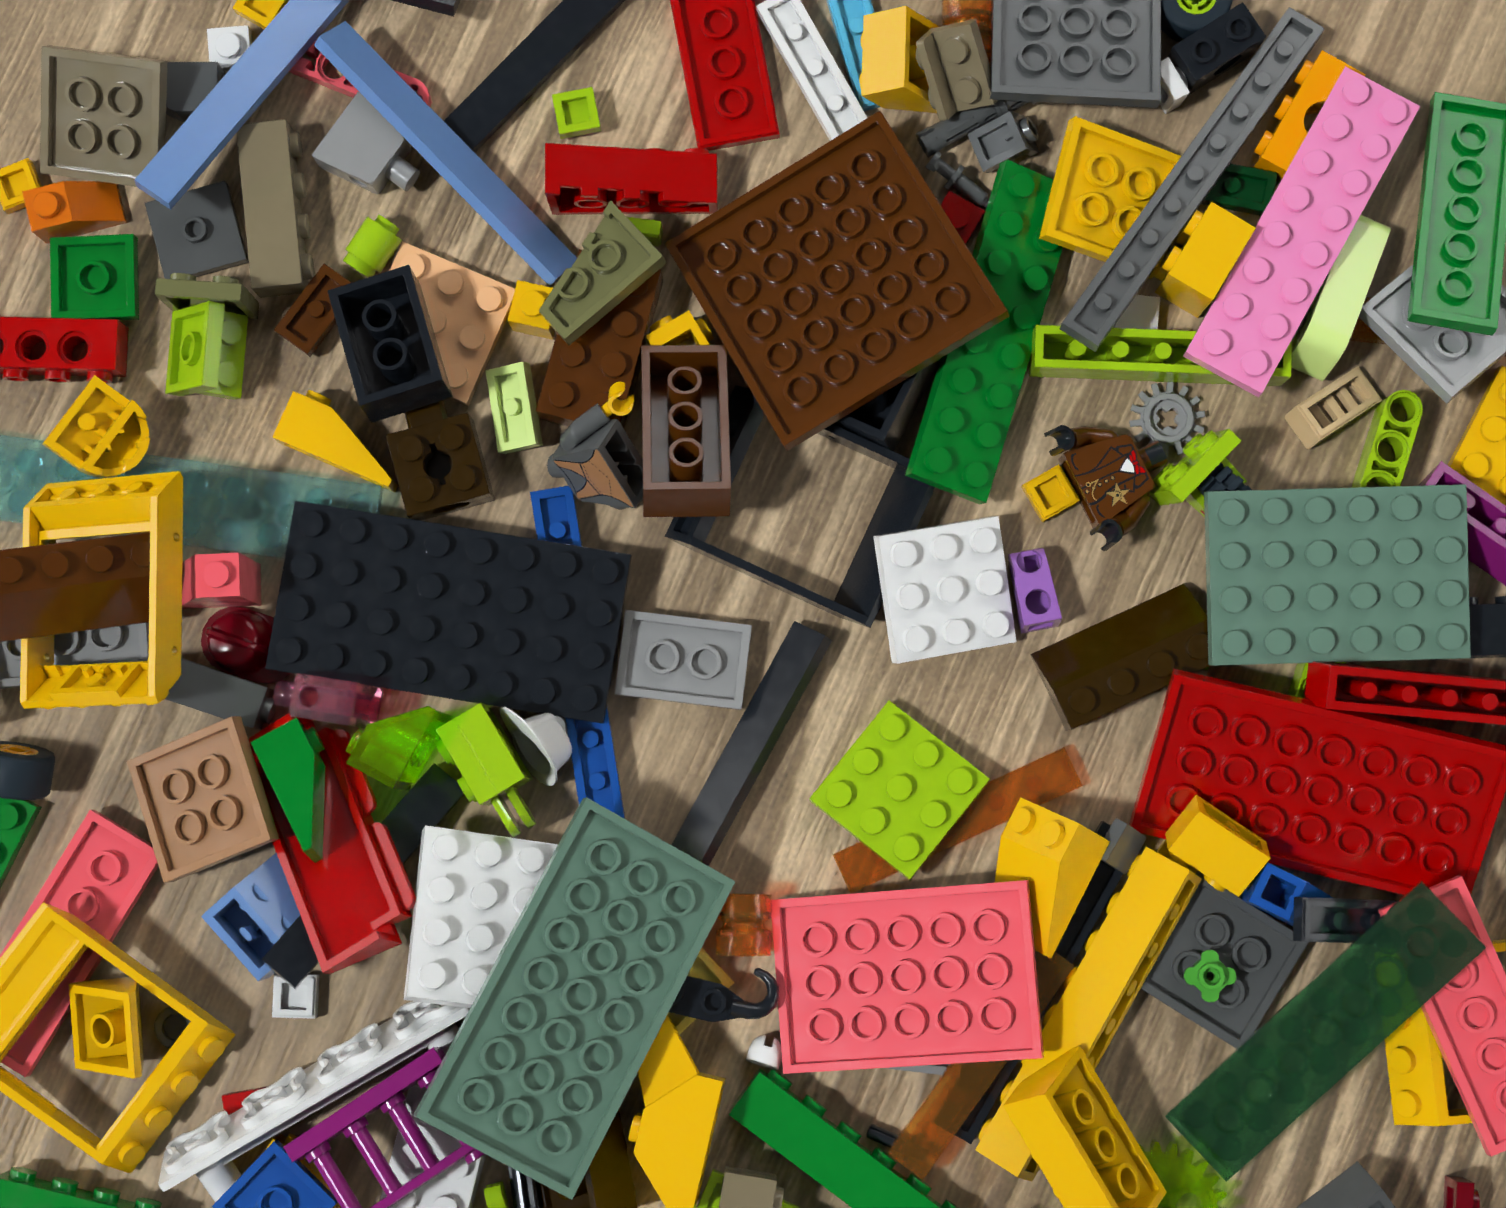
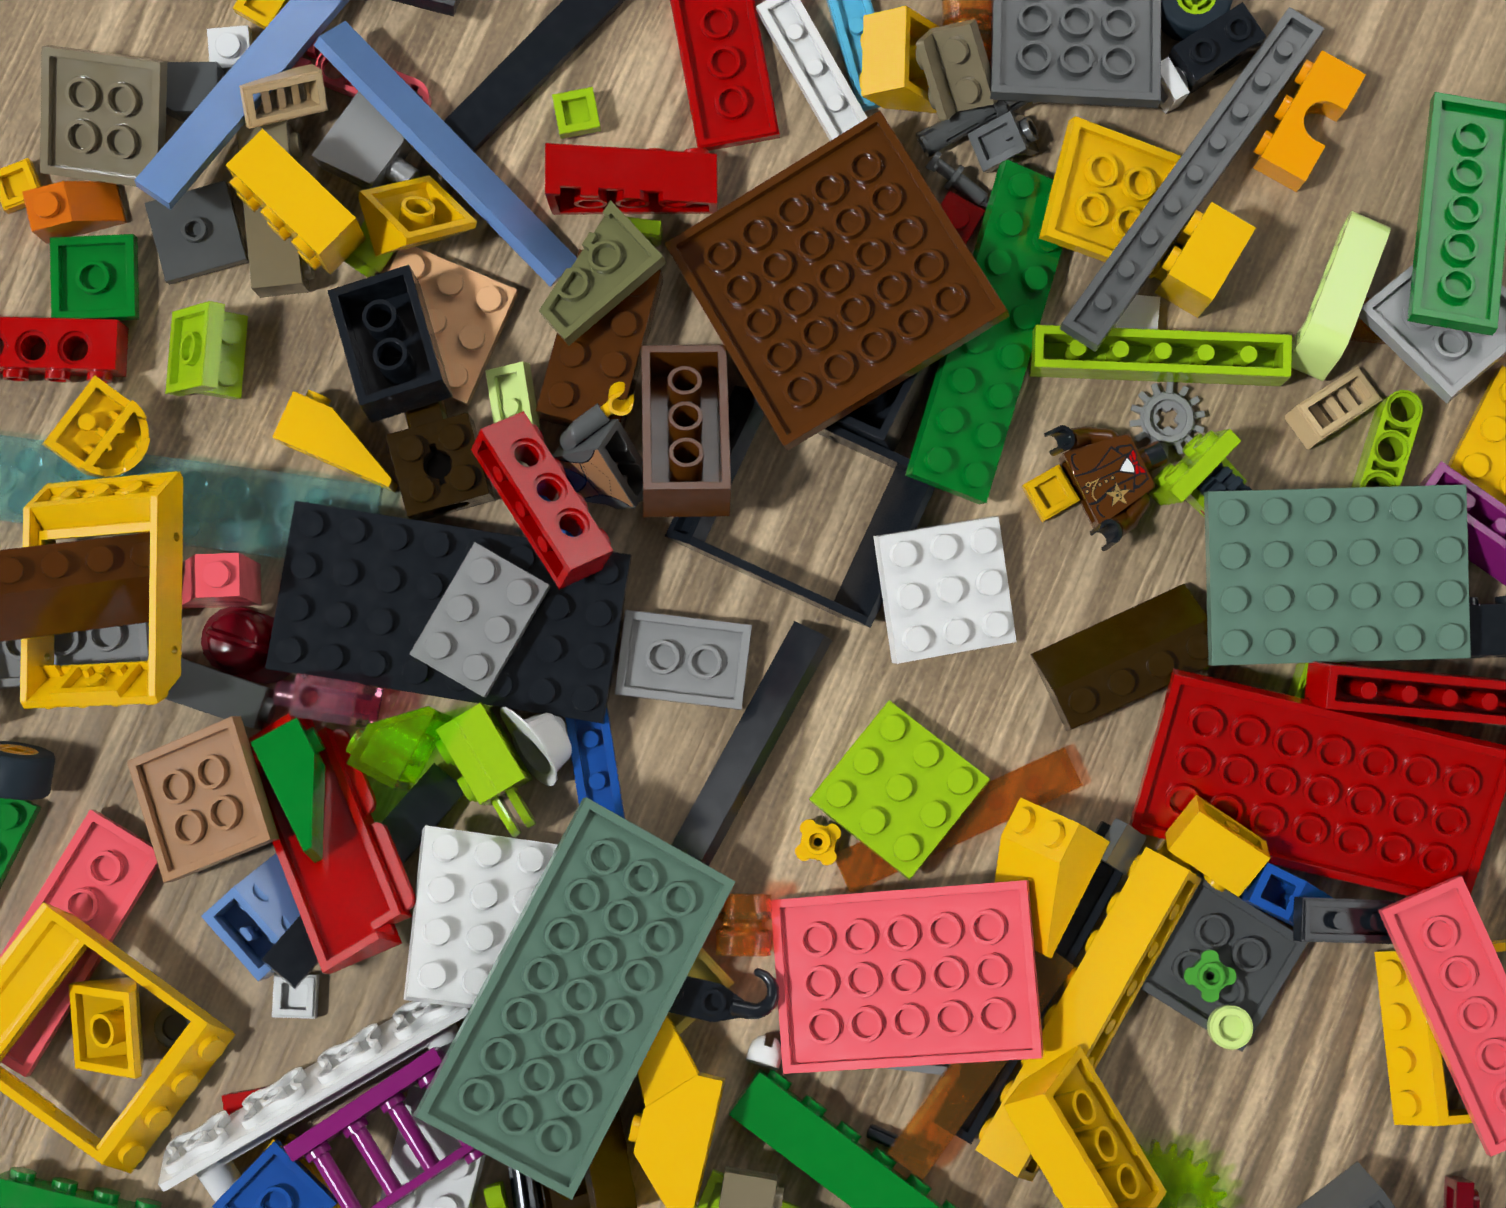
olive plate [155,273,259,319] -> none
reddish brown plate [274,263,351,357] -> none
yellow brick [507,280,555,340] -> none
yellow bracket [645,310,714,345] -> none
medium lavender leg [1008,548,1062,634] -> none
clear green plate [1165,880,1486,1182] -> none
bright pink plate [1183,66,1420,398] -> none
dark green plate [1202,163,1277,216] -> none
none -> yellow brick [226,128,366,275]
none -> tan slope [239,64,328,129]
none -> yellow slope [358,175,477,256]
none -> light grey plate [410,542,551,698]
none -> red brick [471,411,613,589]
none -> yellow plate [795,819,841,866]
none -> yellowish green tile [1207,1005,1253,1050]

